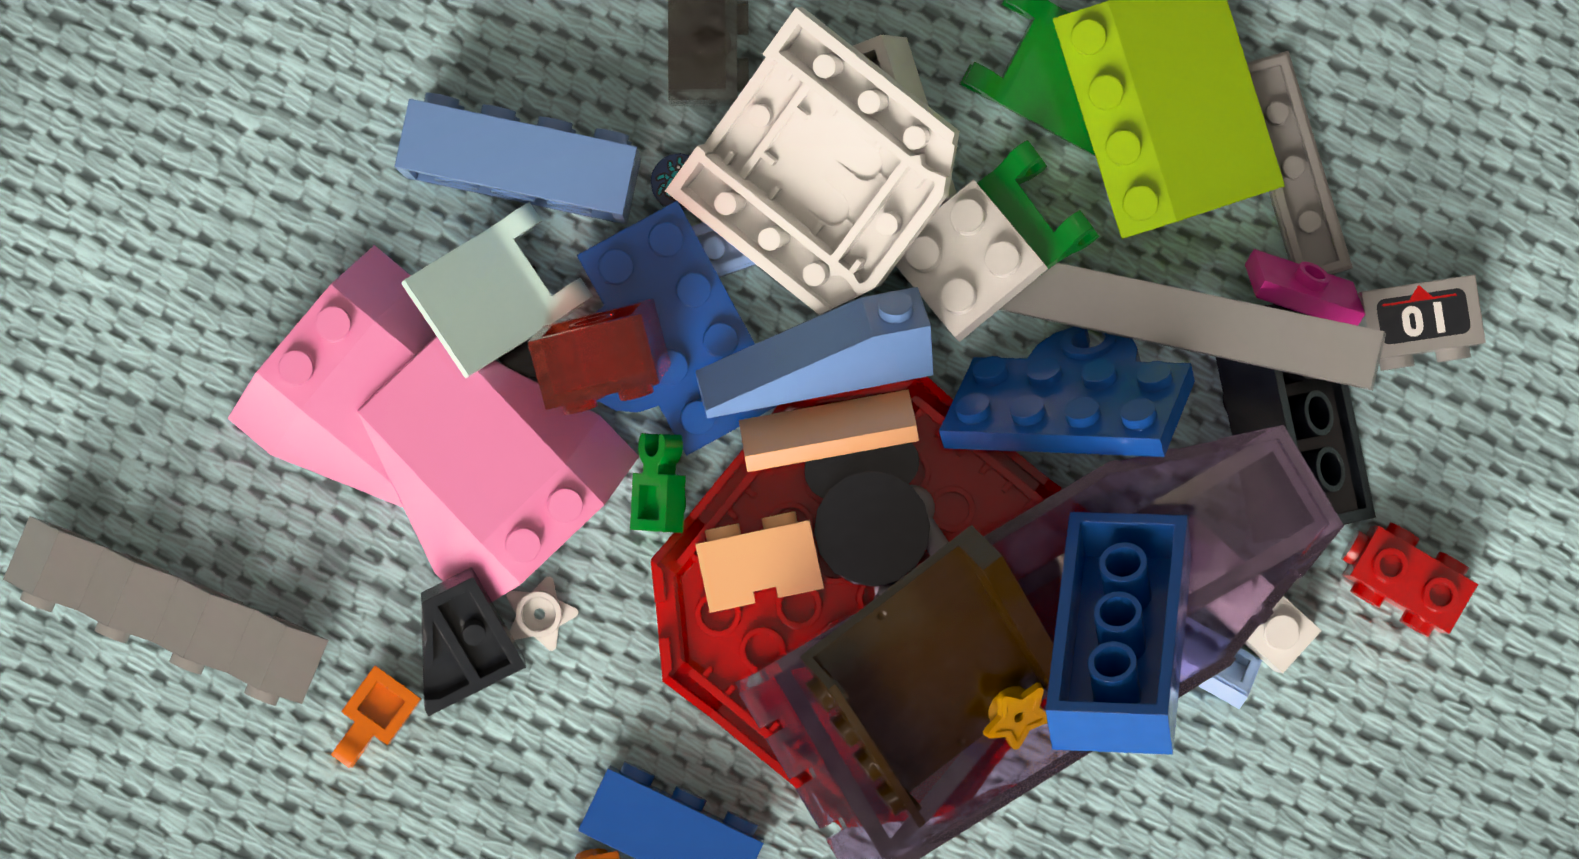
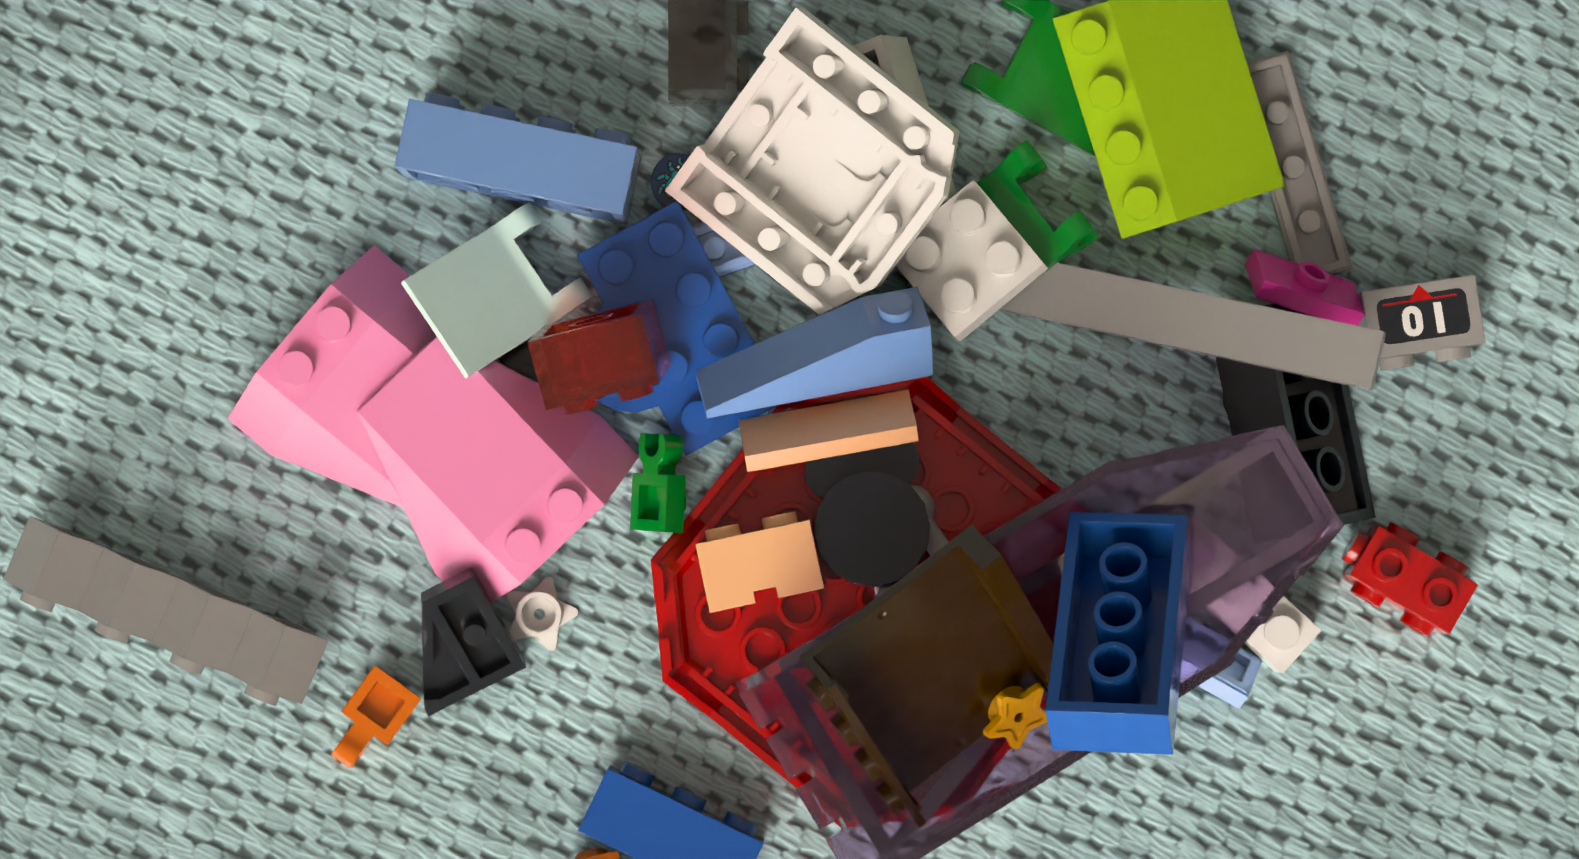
blue plate [939,326,1195,457] -> none

